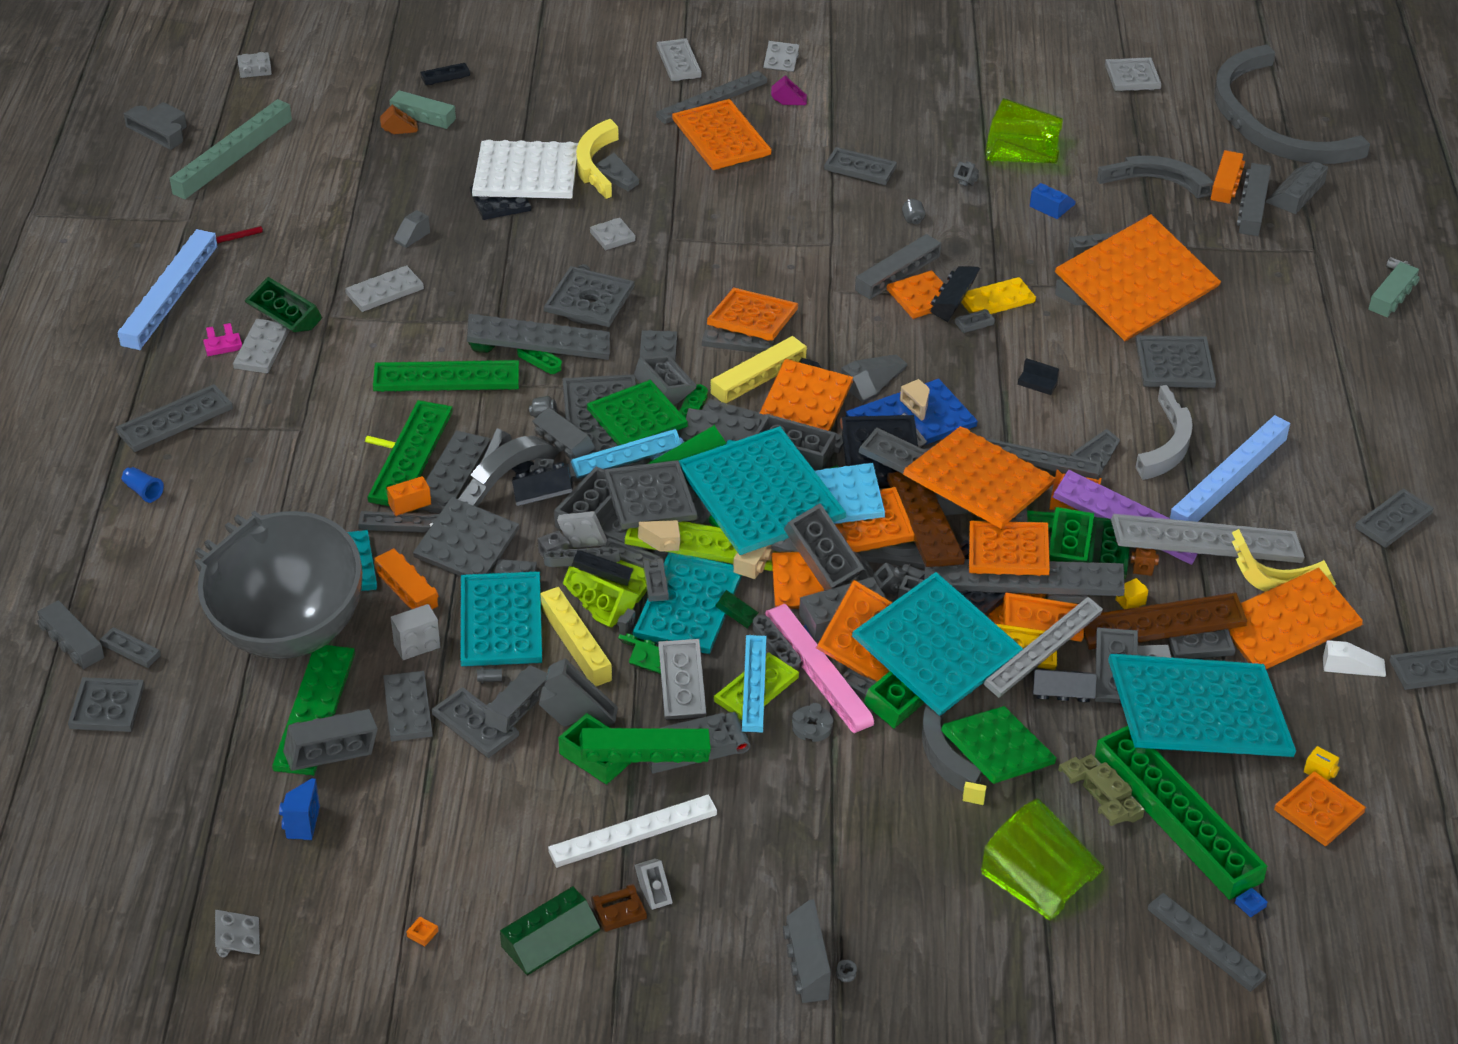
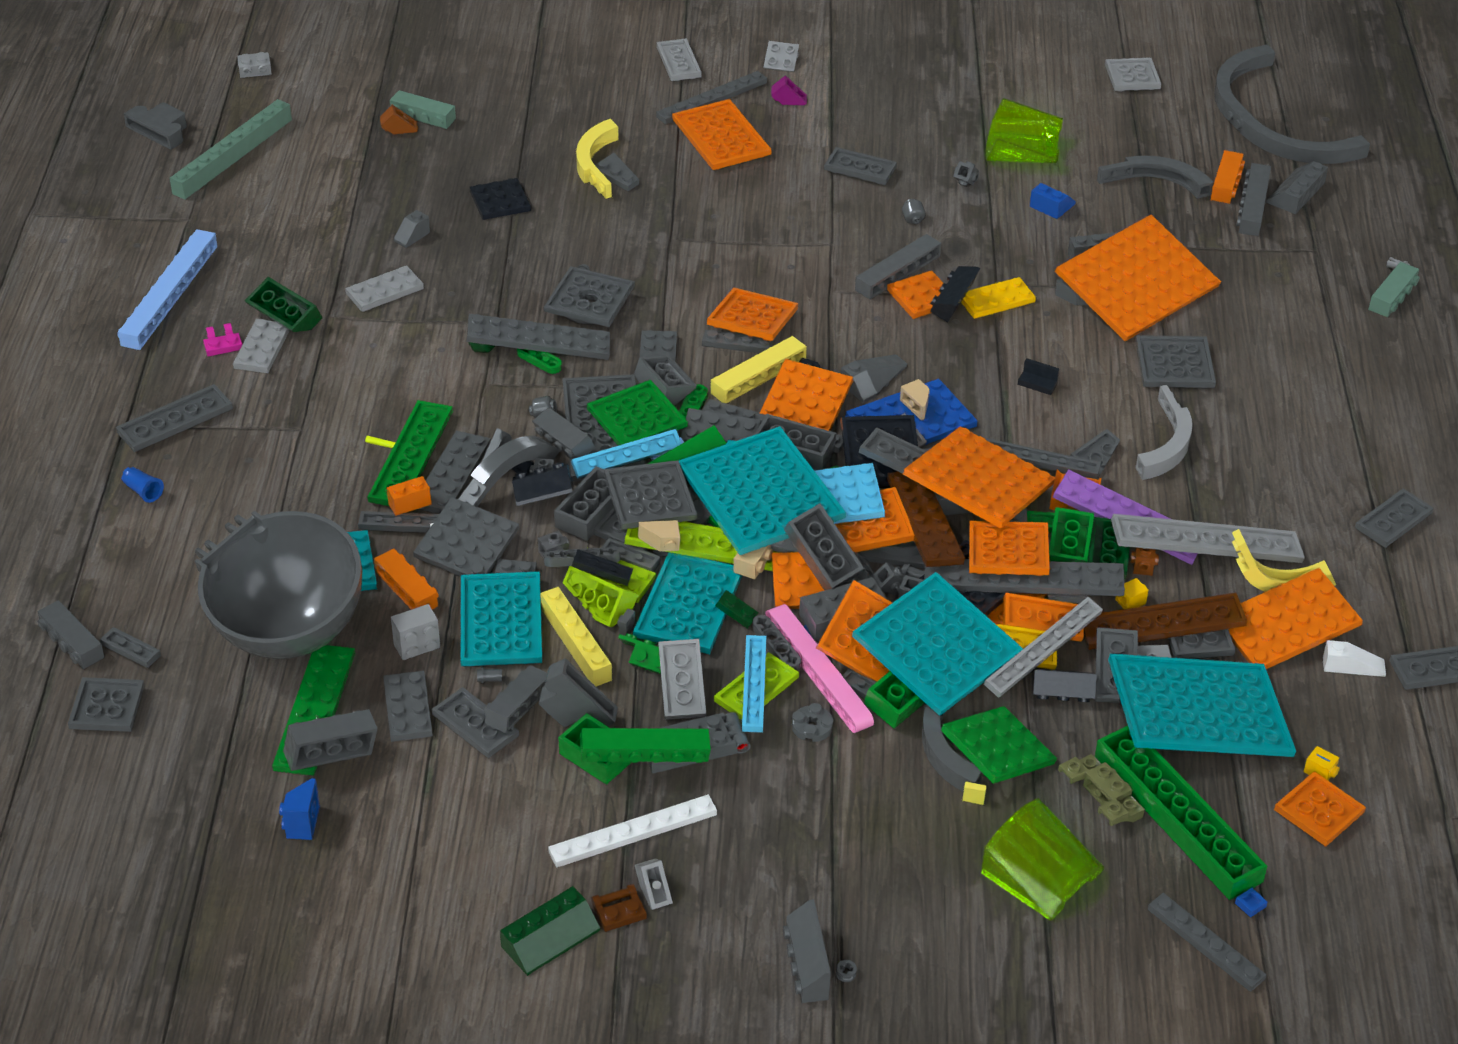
light grey hinge [215,910,260,957] -> none
dark red bar [216,226,263,244] -> none
green plate [373,360,519,392] -> none
orange plate [406,917,438,947] -> none
black plate [420,63,470,85] -> none
white plate [472,140,578,198] -> none
light grey plate [557,511,607,548] -> none
light grey plate [590,218,635,250] -> none
dark grey plate [643,558,668,602] -> none
dark grey plate [955,309,995,333] -> none
light blue brick [1170,415,1290,522] -> none

